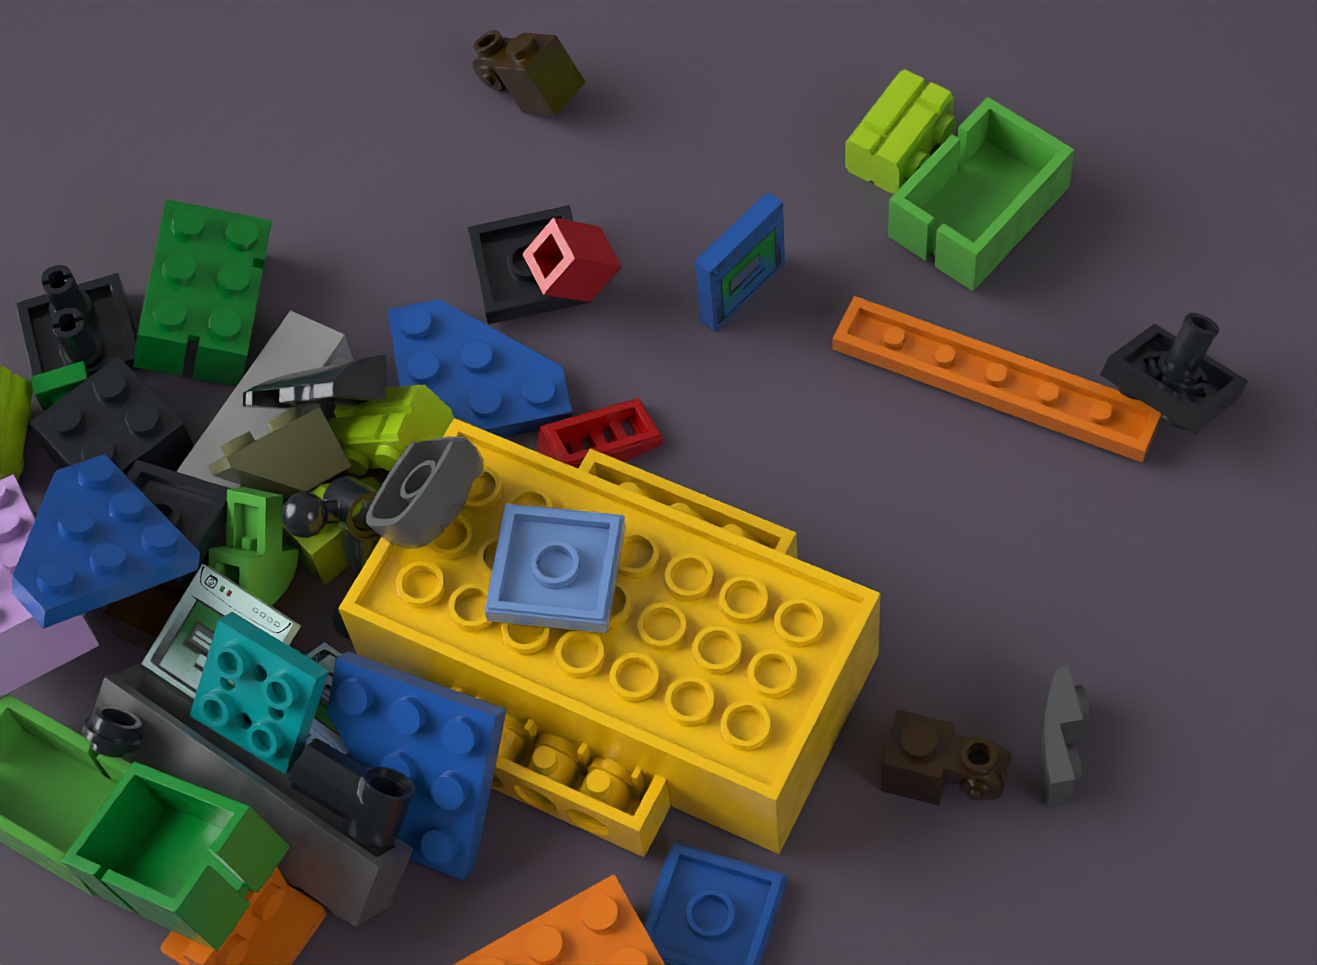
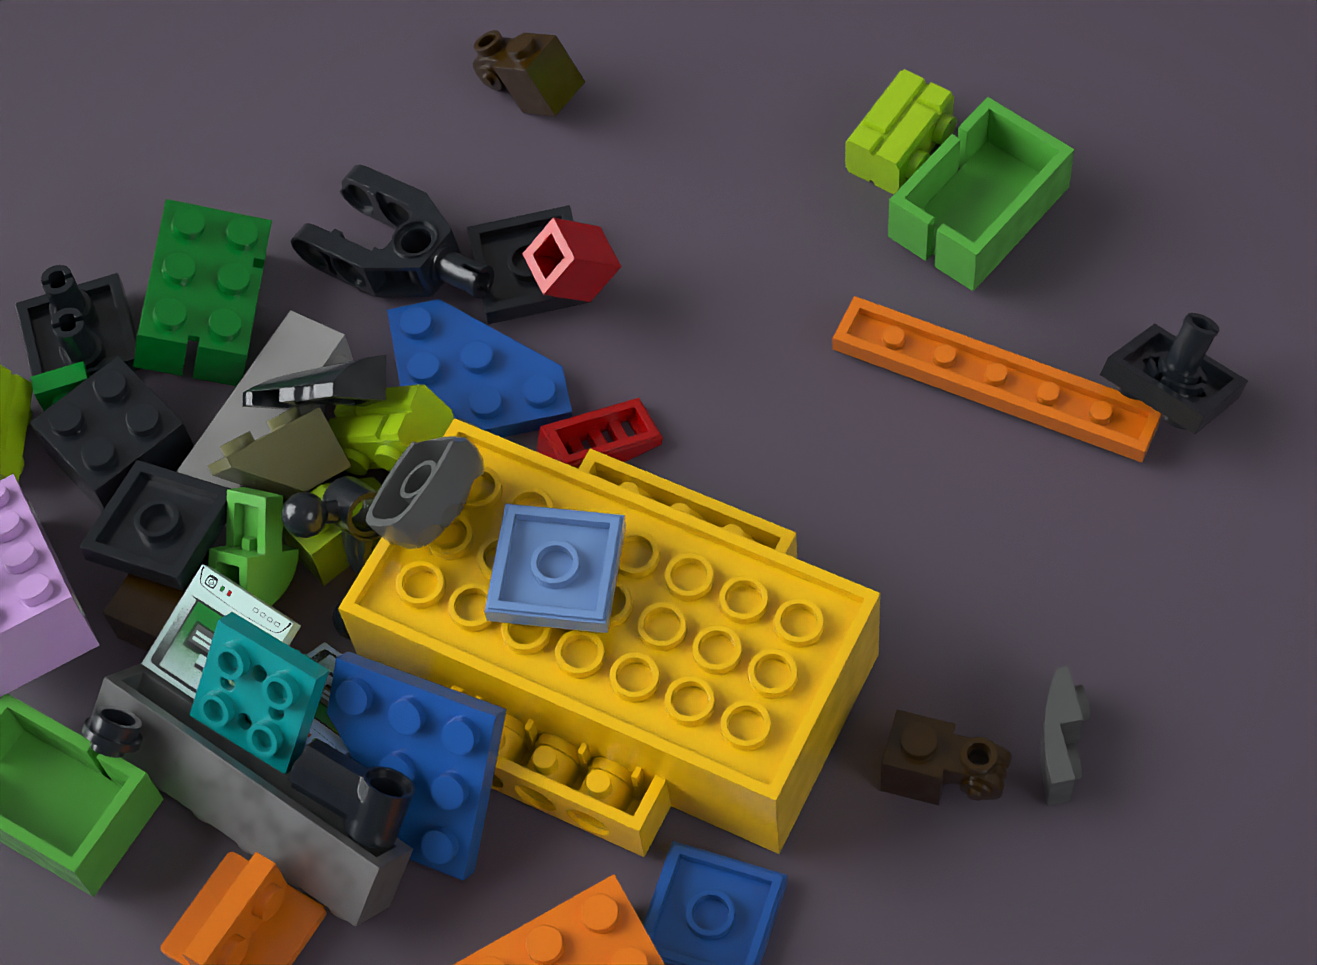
blue plate [12,454,200,629] -> none
green piece [61,761,290,952] -> none
blue tile [695,192,785,332] -> none
none -> black piece [290,164,495,299]

